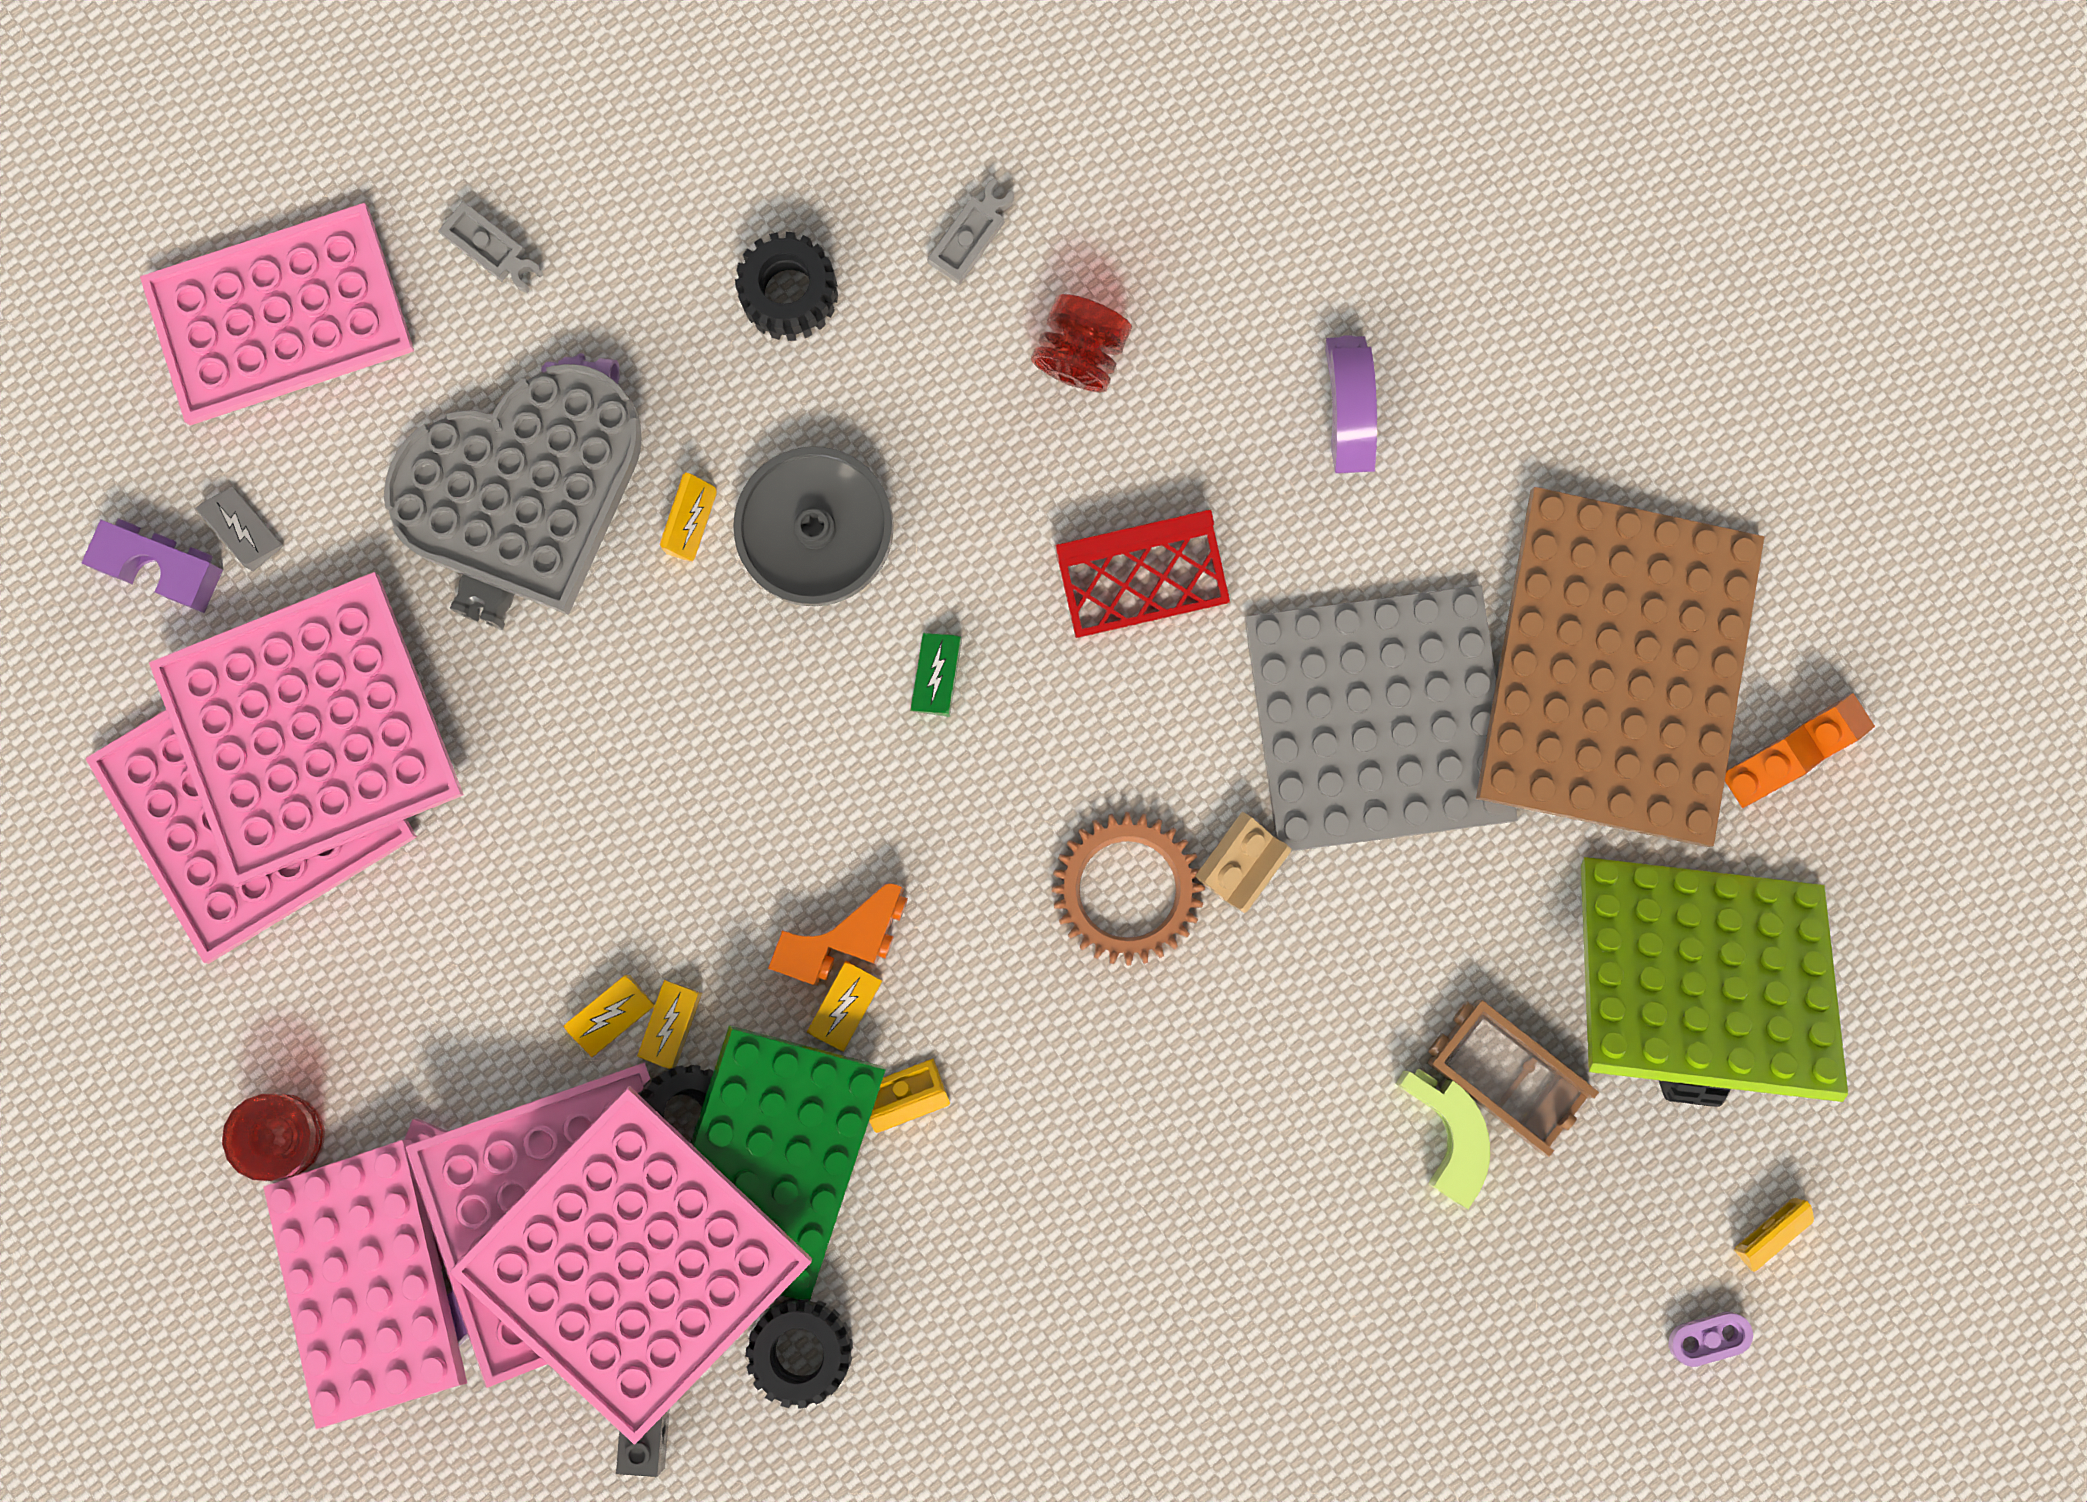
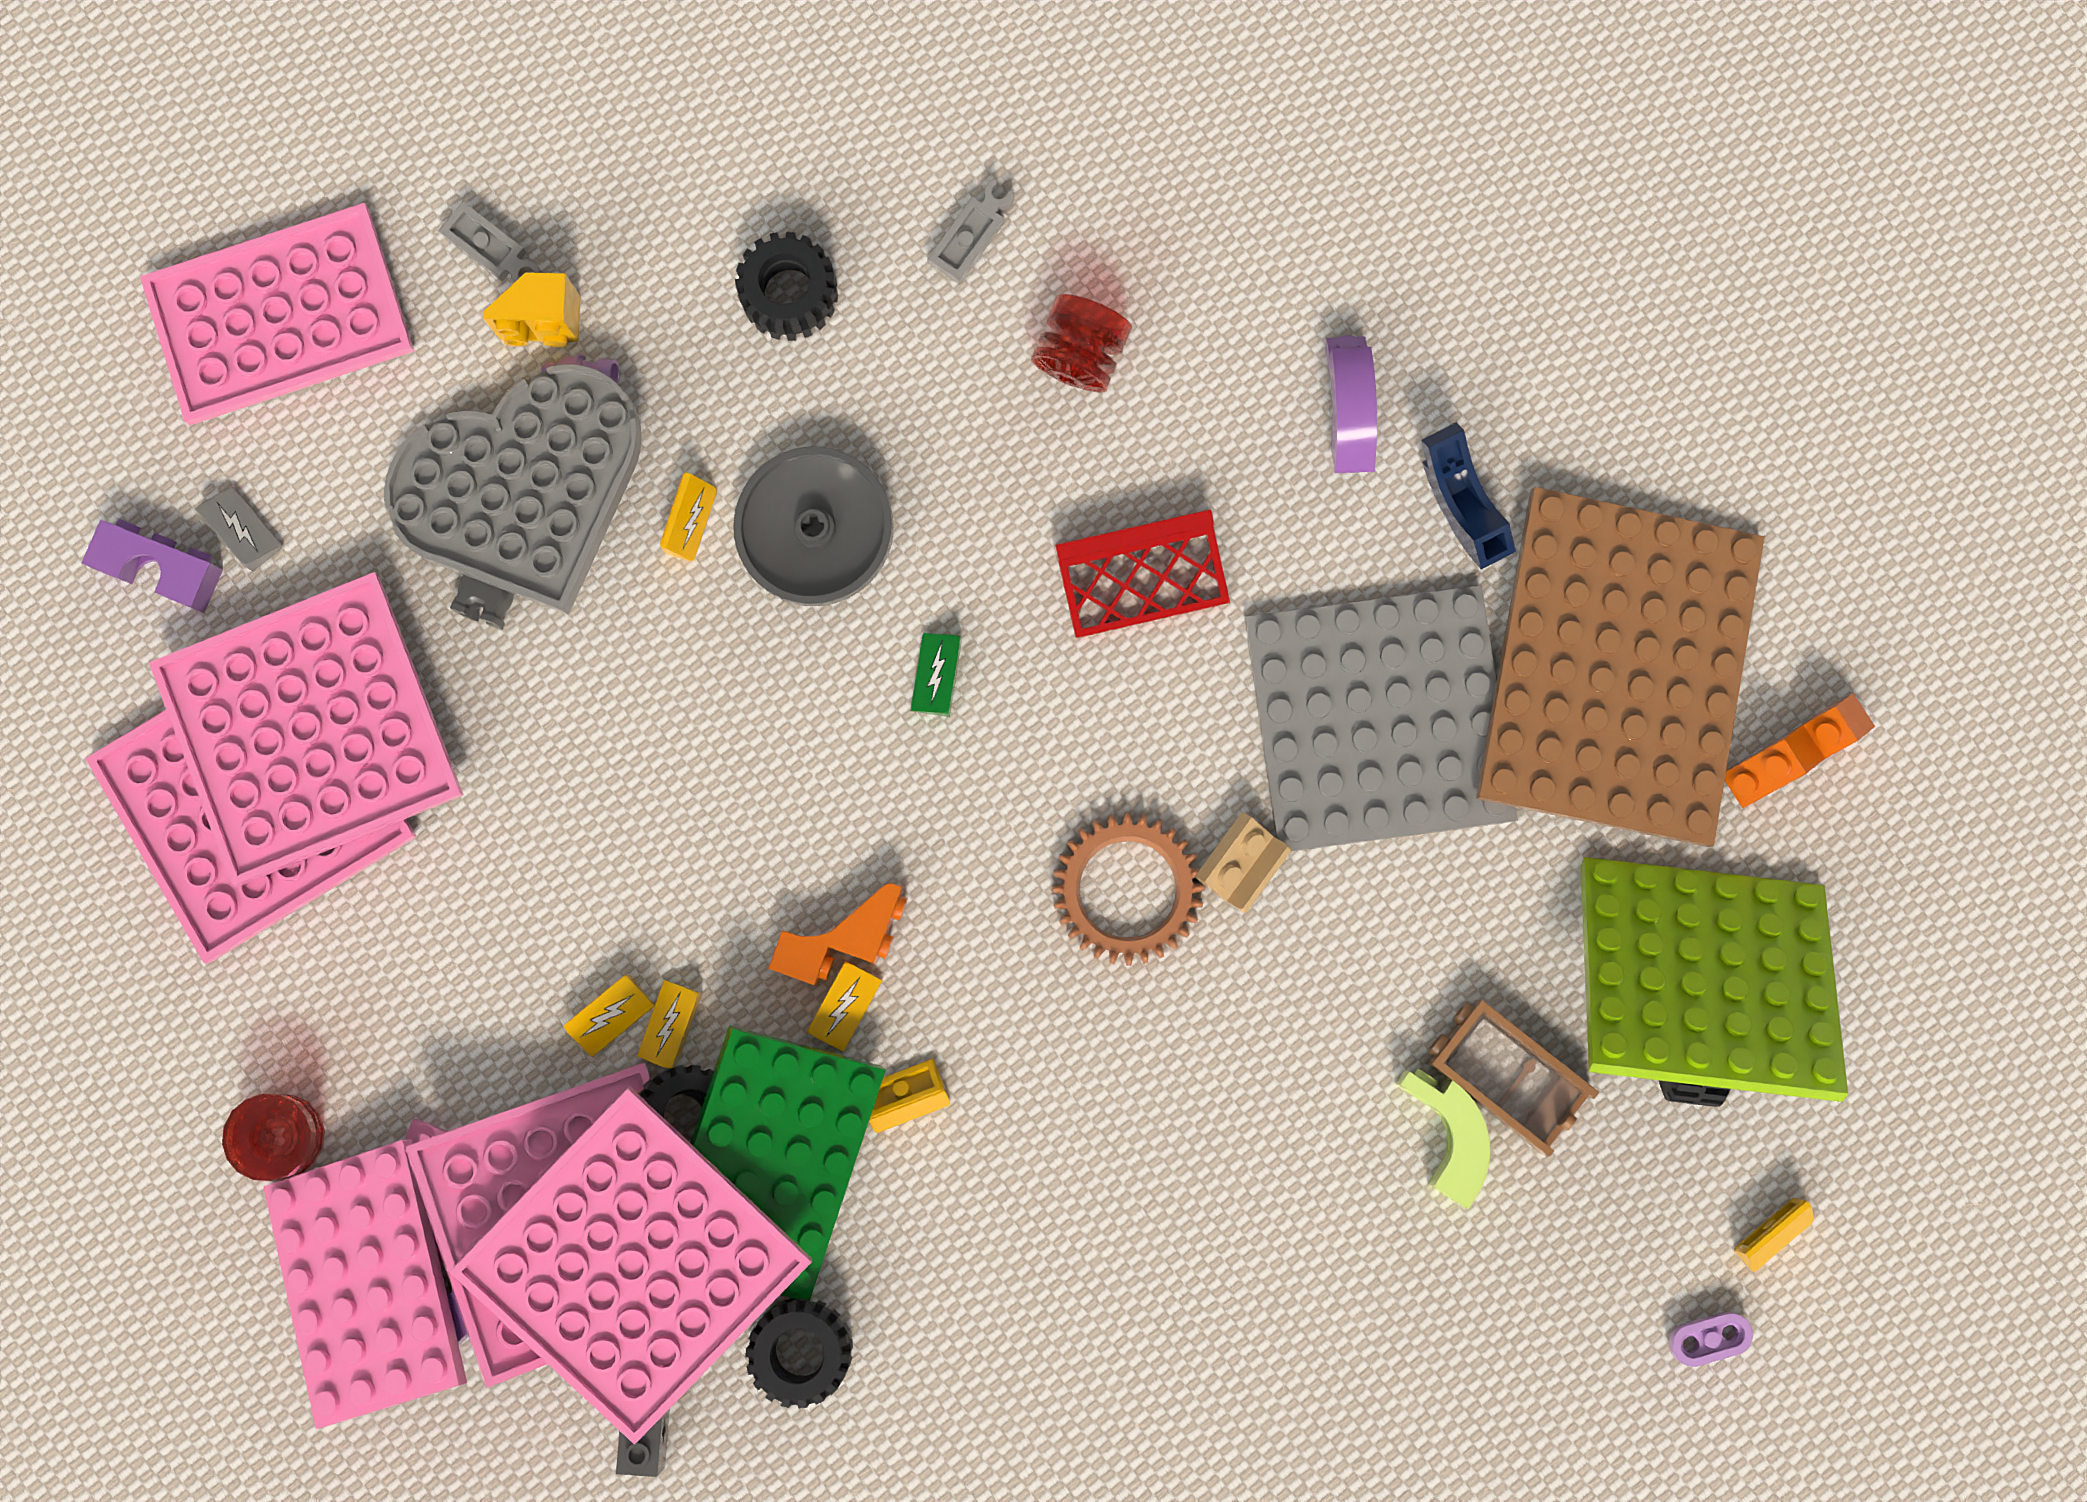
none -> yellow slope [483,273,581,347]
none -> dark blue arch [1421,422,1516,569]

